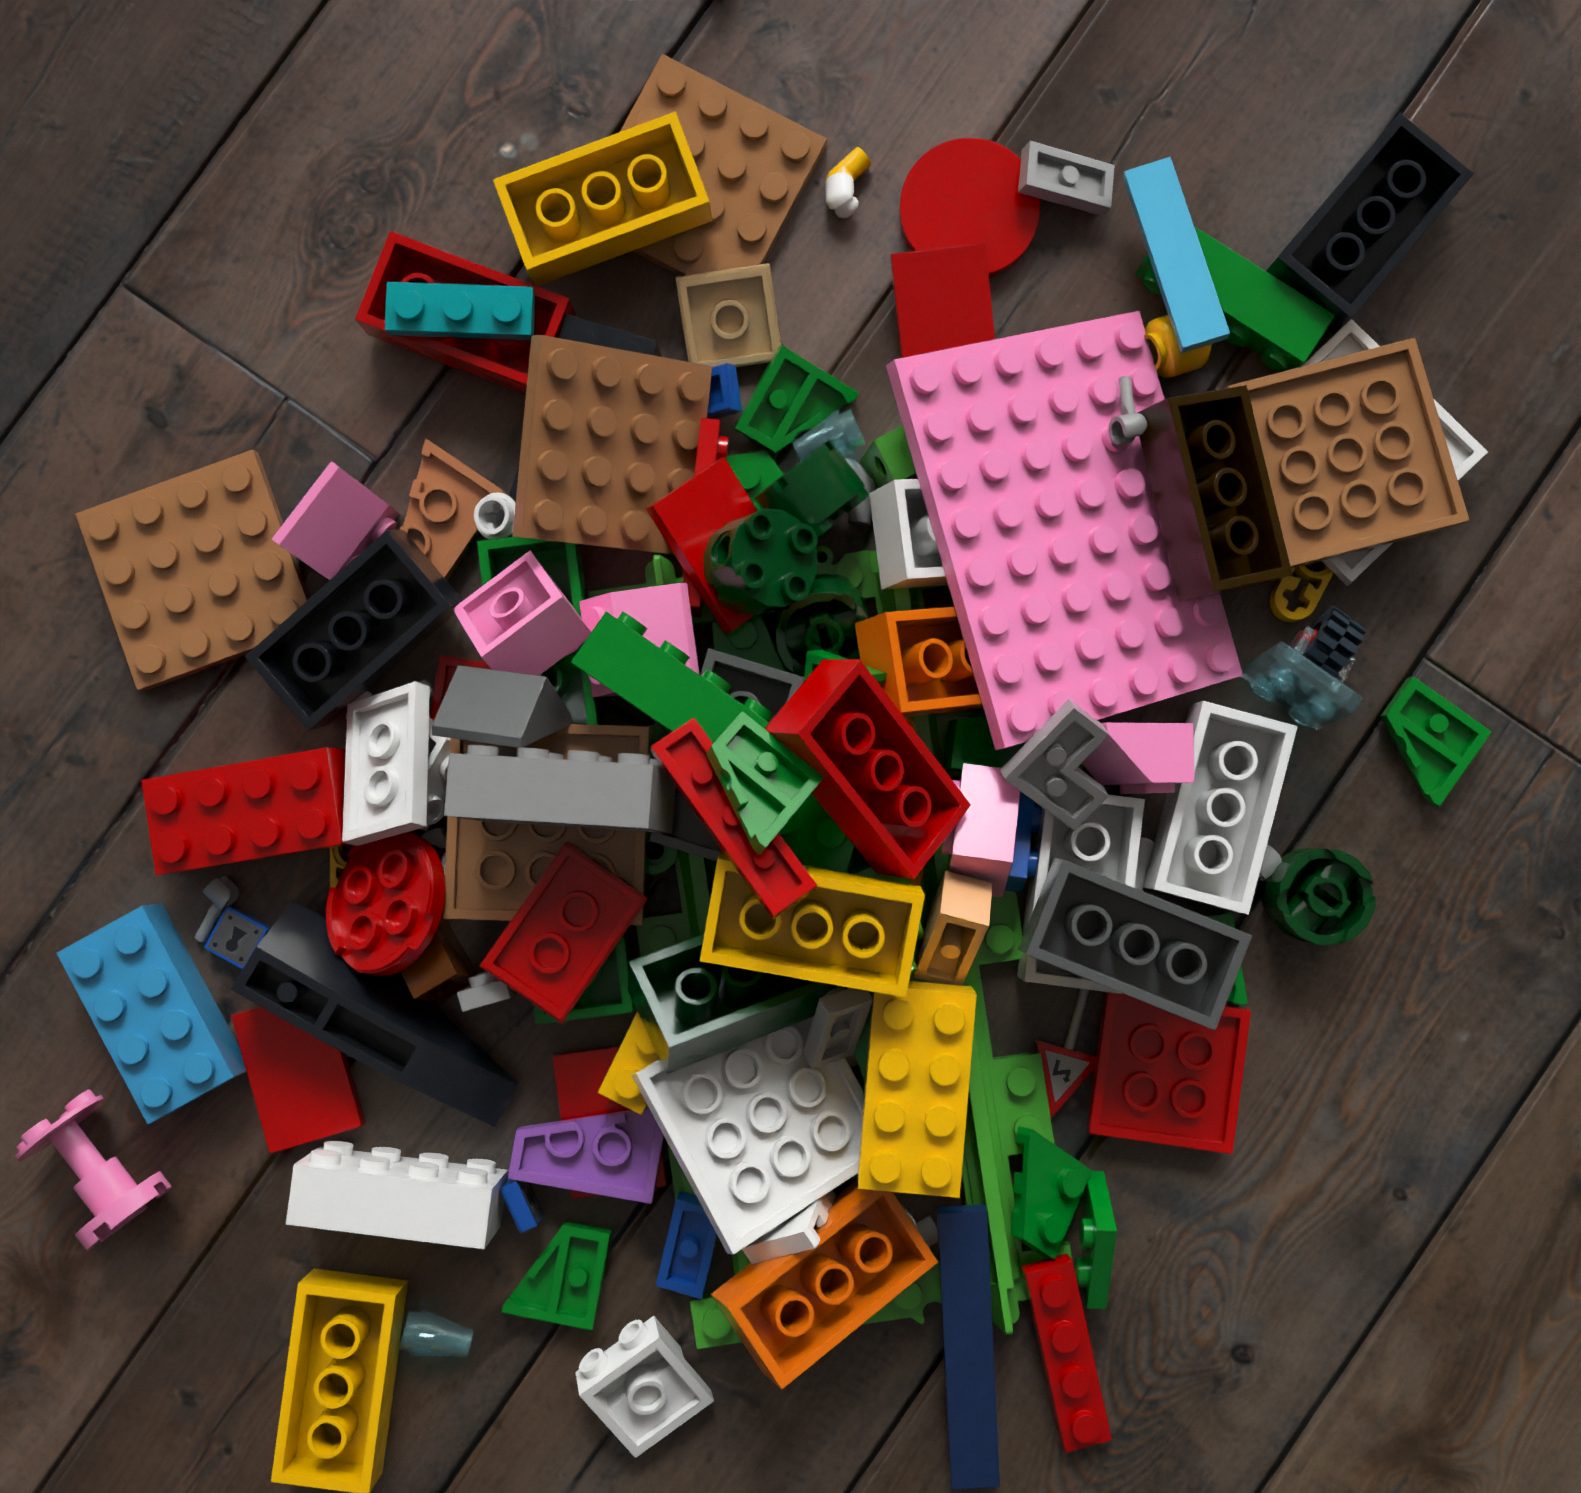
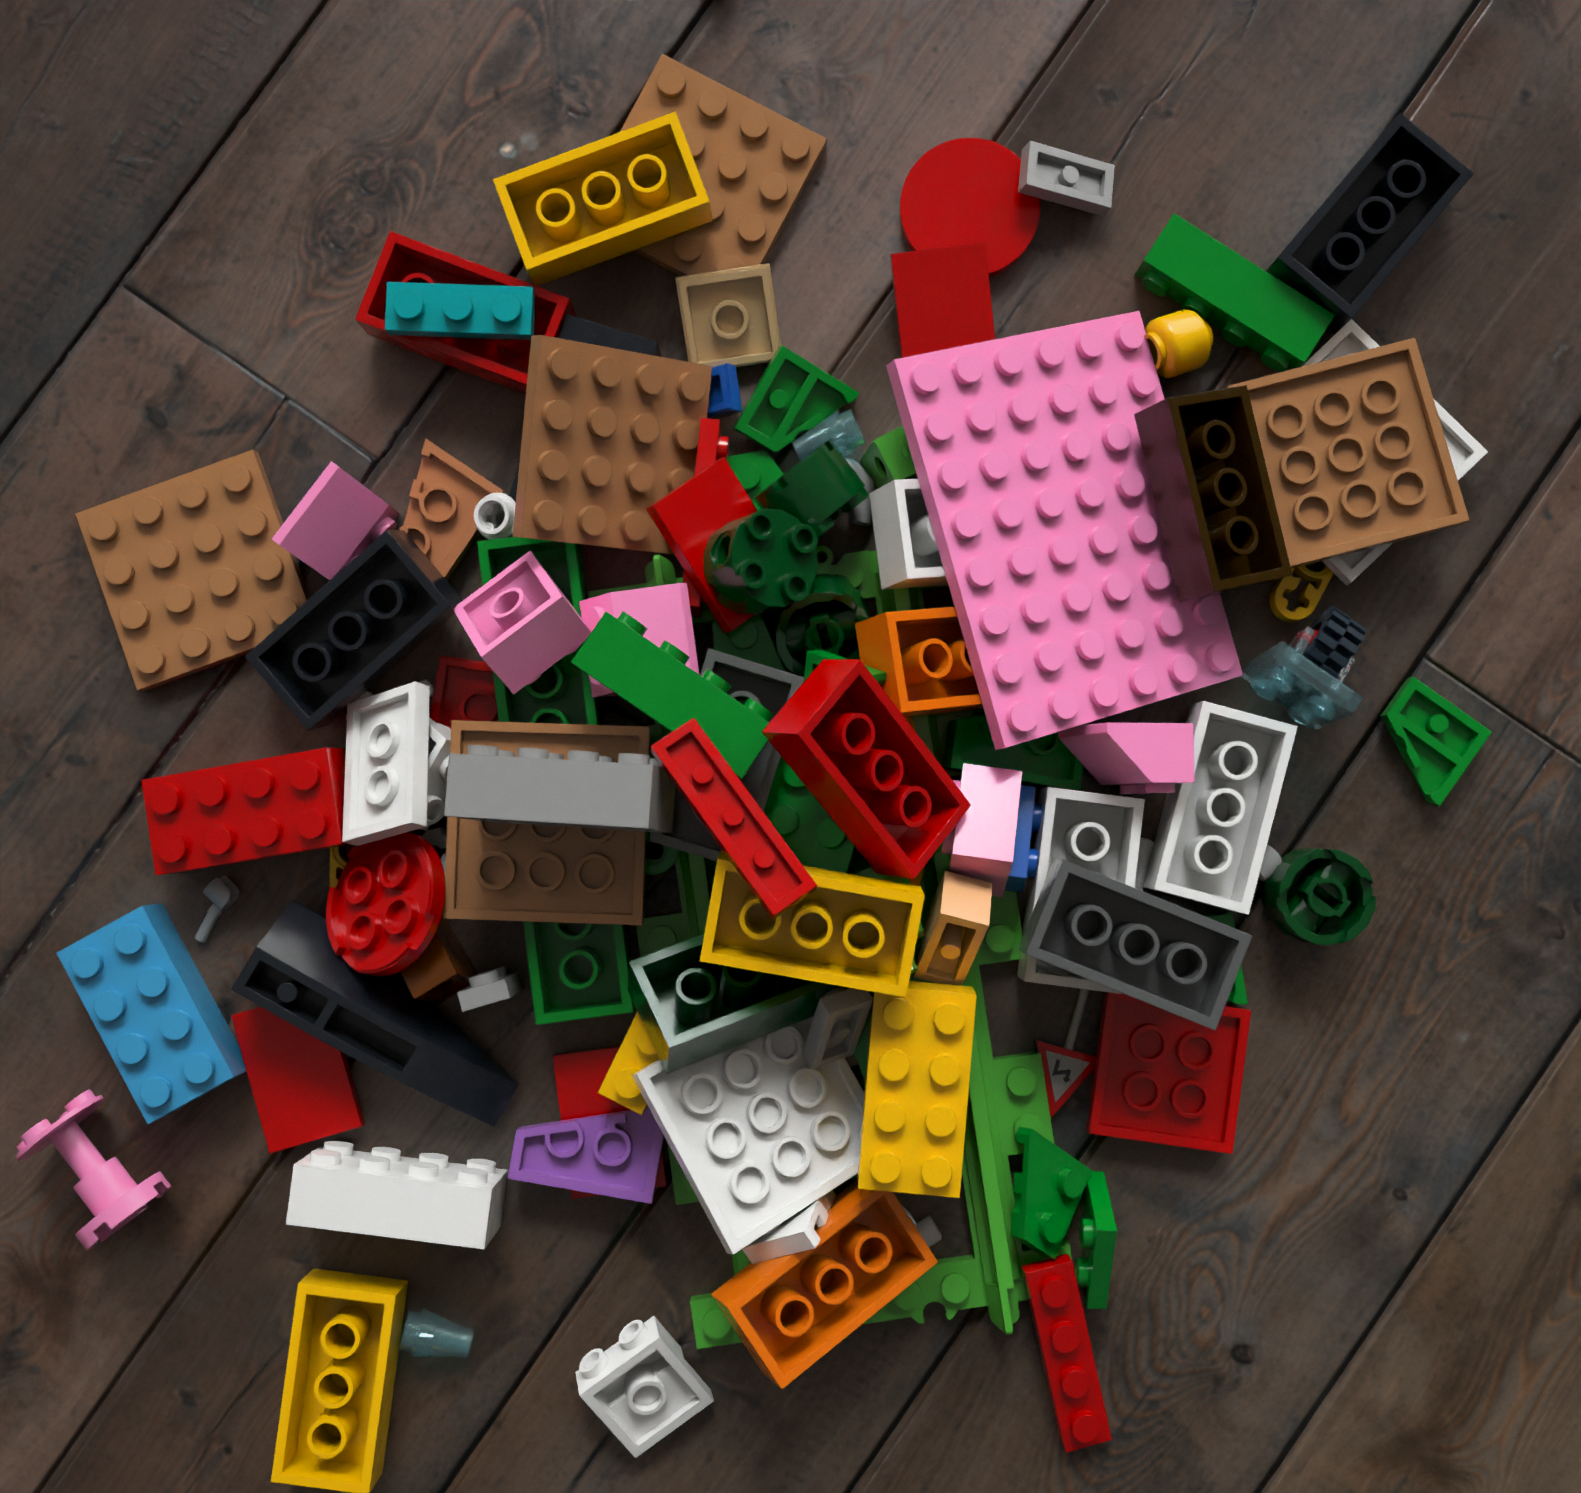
tile [204,905,271,969] -> none
dark grey slope [432,665,571,748] -> none
red tile [480,842,649,1023] -> none
blue tile [500,1179,544,1233] -> none
green wing [501,1221,613,1330] -> none
blue plate [655,1191,718,1299] -> none
green wing [706,711,824,855] -> none
white arm [826,147,872,218] -> none
dark blue tile [936,1204,1000,1489] -> none
light grey plate [1000,699,1109,831] -> none
light grey hand [1109,376,1147,445] -> none
medium azure tile [1123,156,1230,353] -> none

